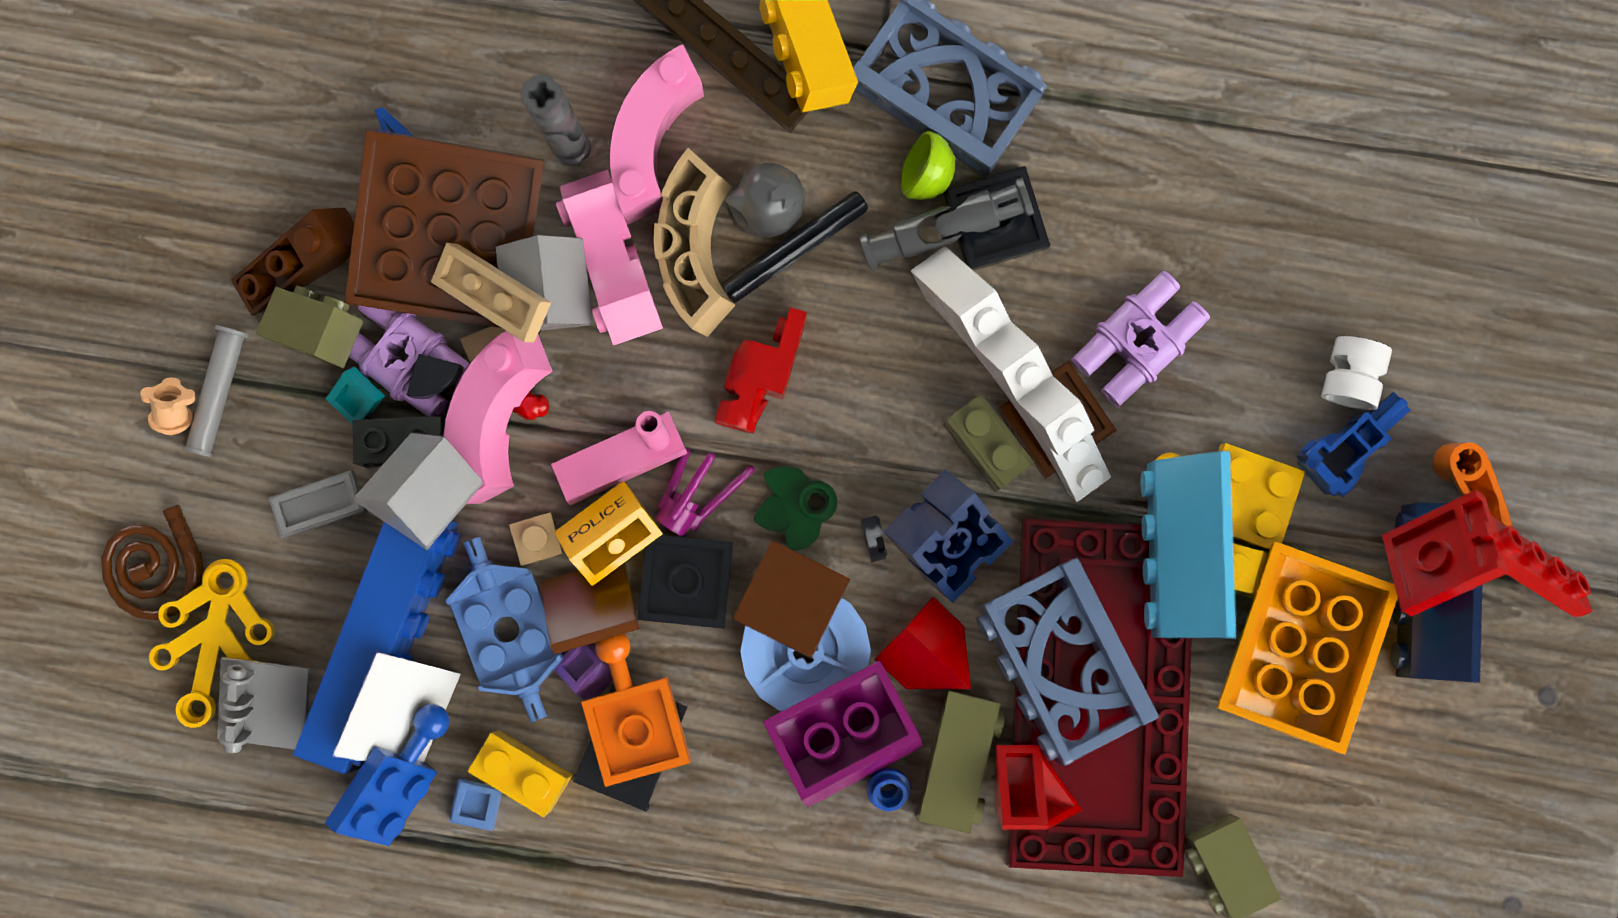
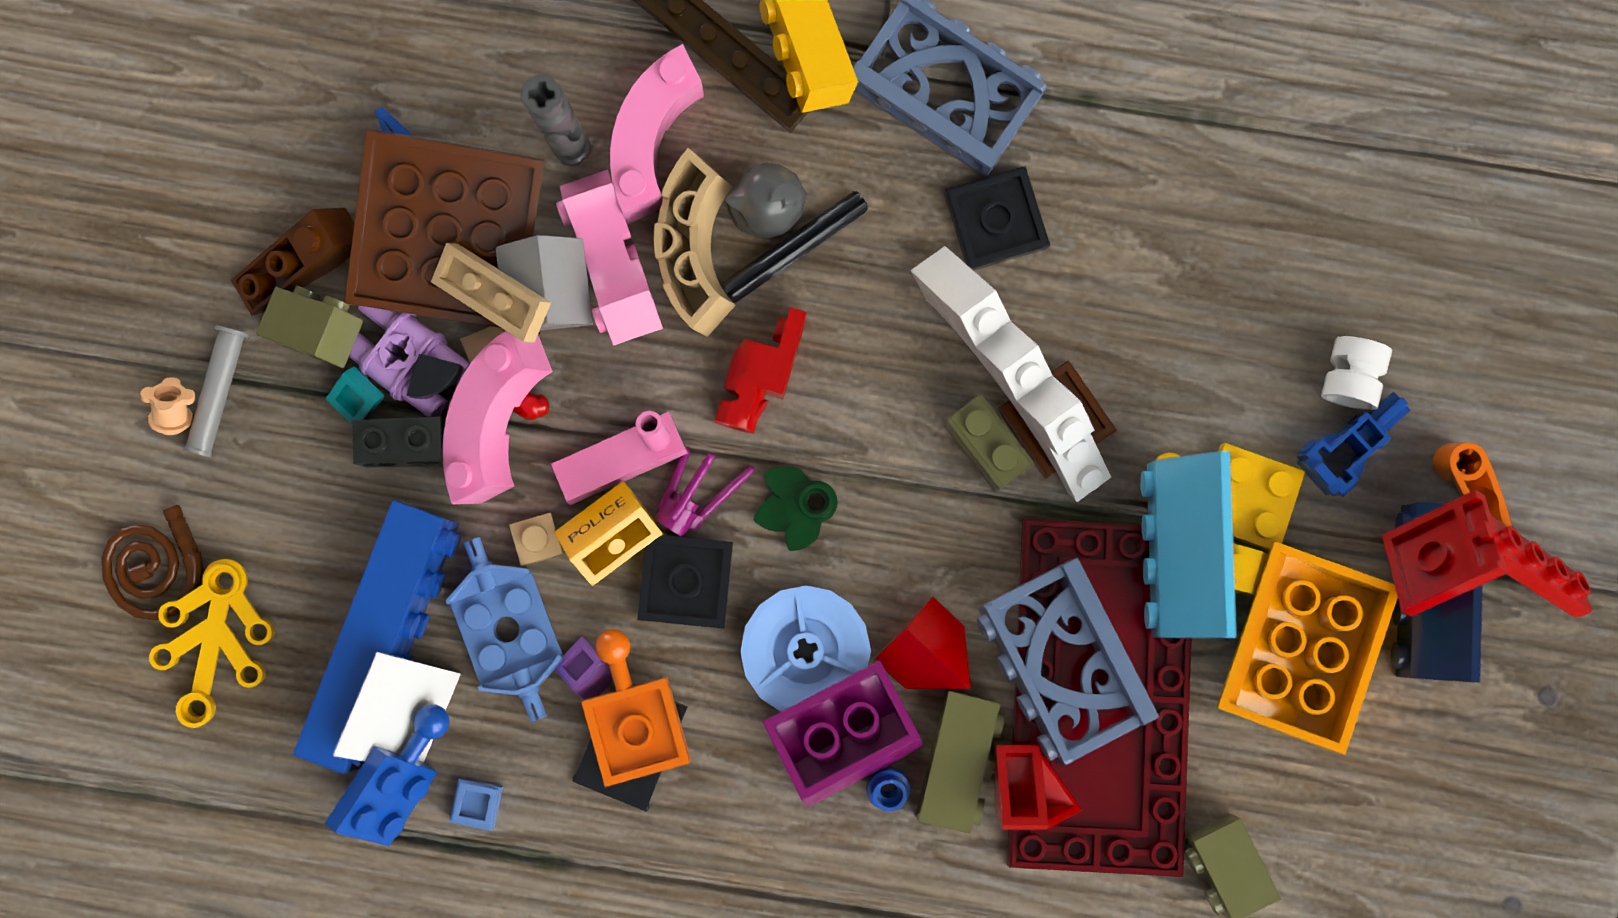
light grey hinge [217,657,310,753] -> none
light grey tile [268,470,367,539] -> none
light grey slope [354,433,483,550] -> none
yellow brick [467,730,573,818] -> none
reddish brown tile [540,562,639,654] -> none
reddish brown tile [732,540,850,659] -> none
dark grey piece [859,177,1034,271] -> none
black tile [860,515,887,563] -> none
dark blue brick [883,470,1013,603] -> none
lime piece [901,132,956,200] -> none
lavender pin [1071,271,1210,408] -> none

